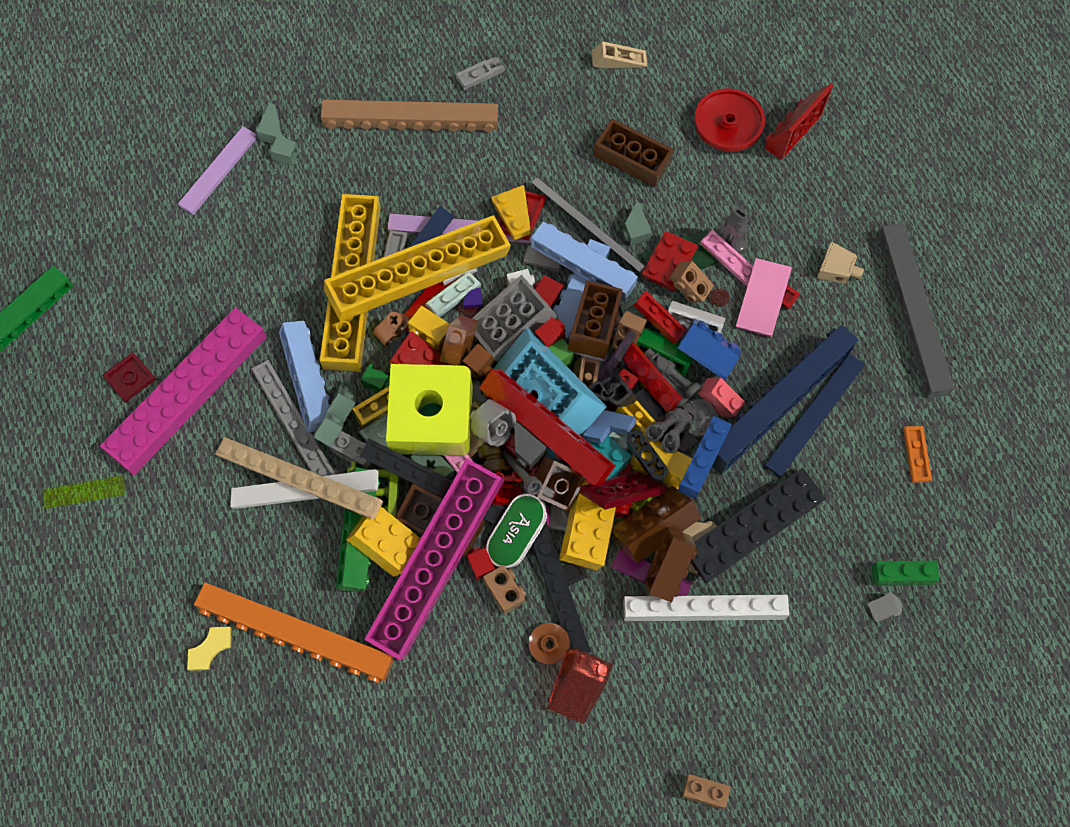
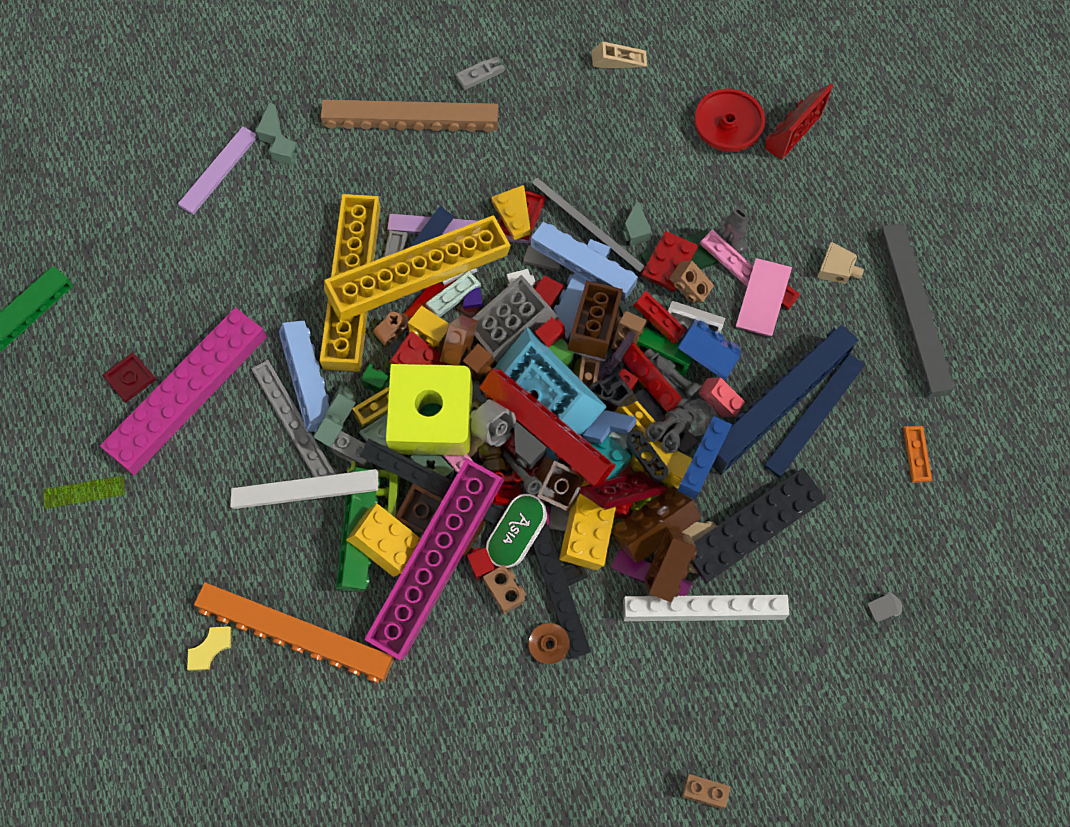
tan plate [215,437,383,520] -> none
clear red slope [547,649,613,724] -> none
reddish brown brick [593,119,674,187] -> none
clear red tile [710,288,729,307] -> none
green brick [871,561,940,586] -> none

